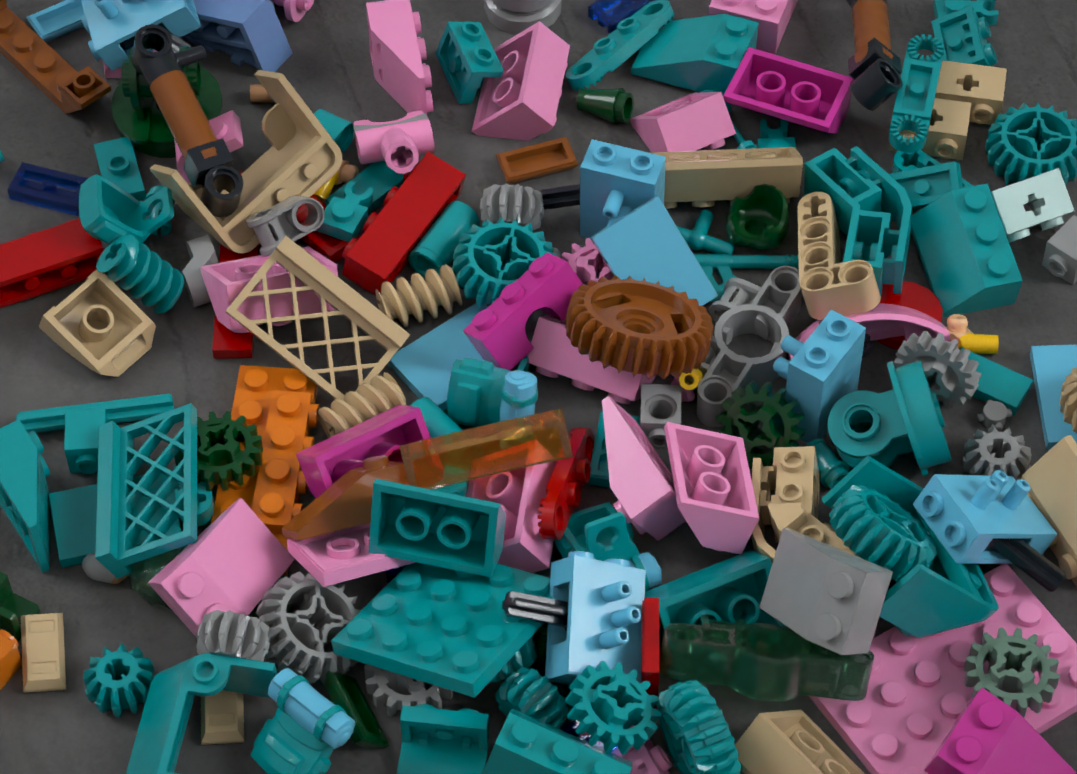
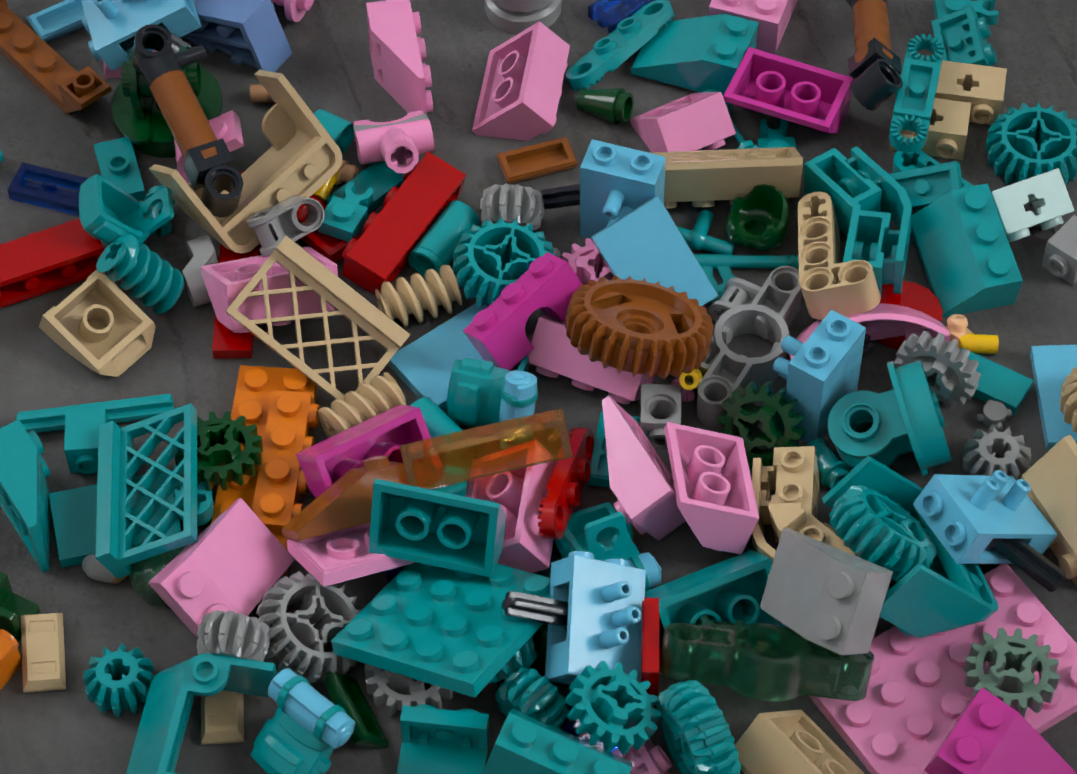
teal bracket [435,21,504,104] -> none

